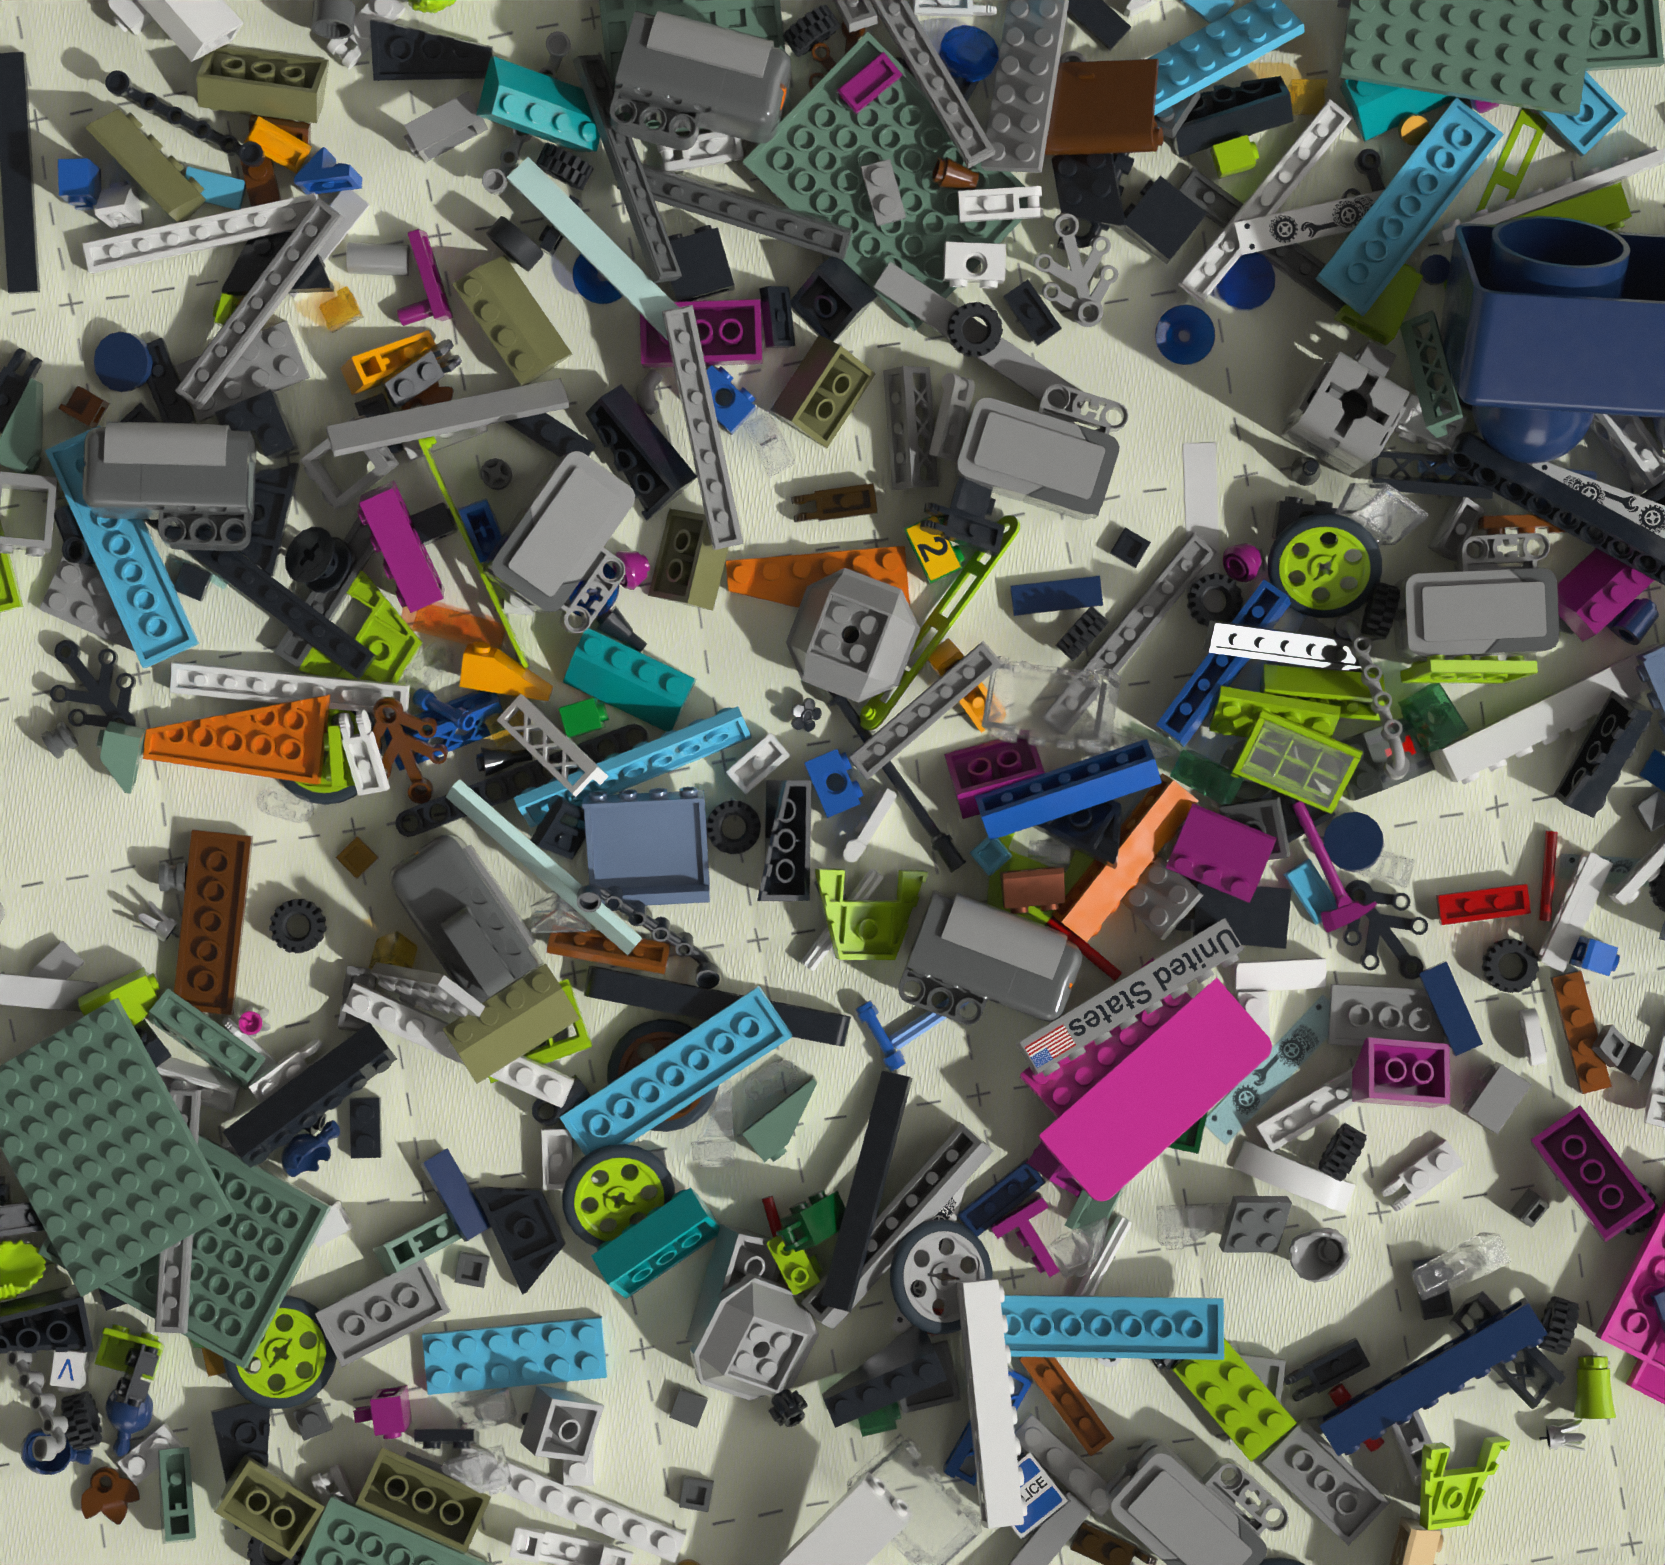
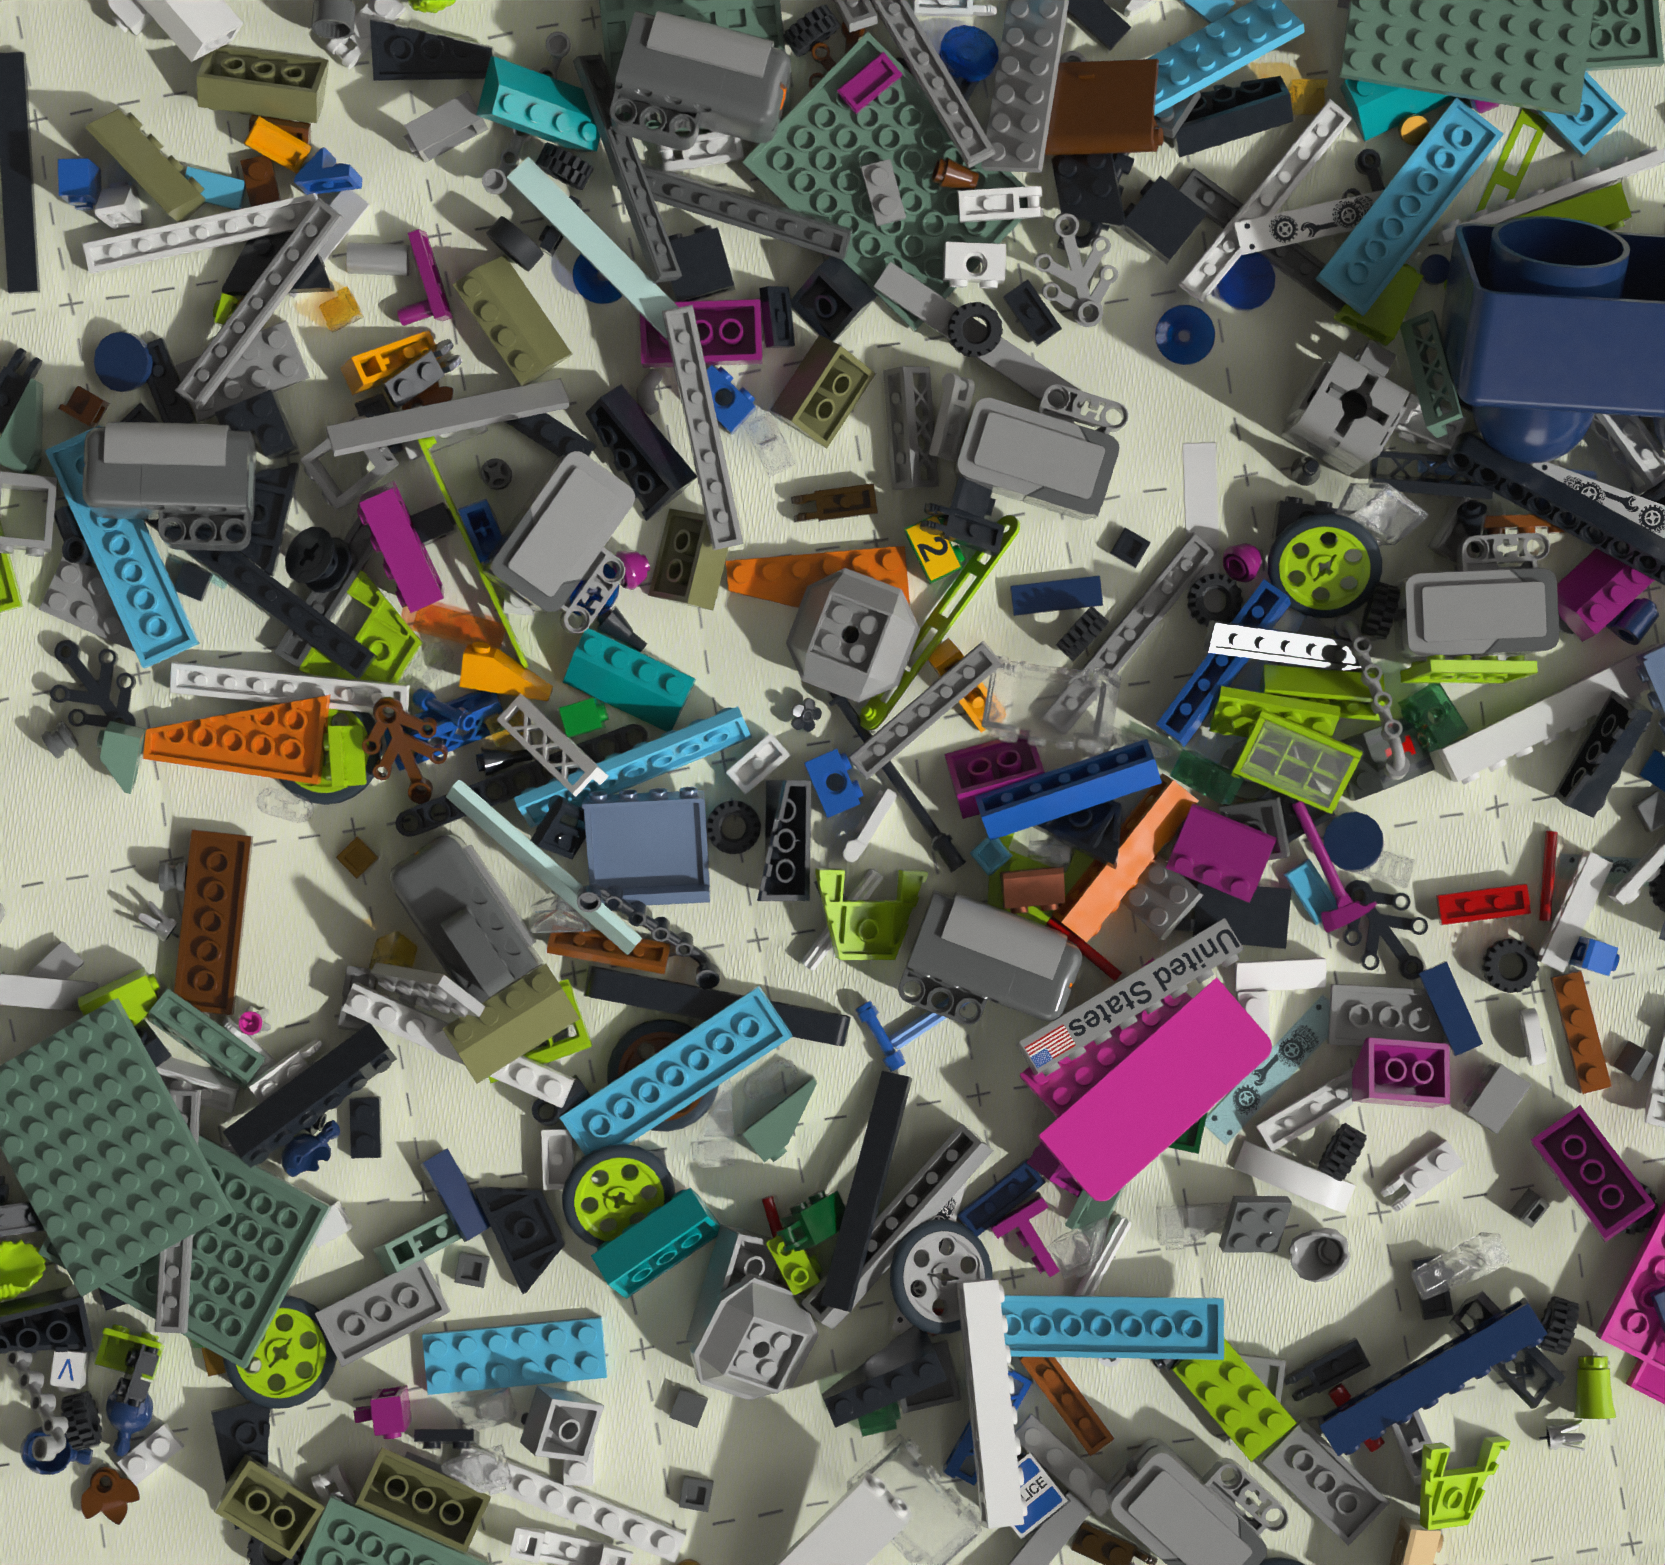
black bar [105,70,265,168] -> none
sand green slope [158,1447,196,1544] -> none
black tyre [269,899,327,954] -> none
dark grey plate [293,1400,333,1441] -> none
white hinge [338,709,390,796] -> none
black gear [768,1389,808,1427] -> none
lime brick [1210,135,1259,179] -> none
dark grey tile [1591,1024,1630,1067] -> none
none -> black cone [1457,500,1487,553]

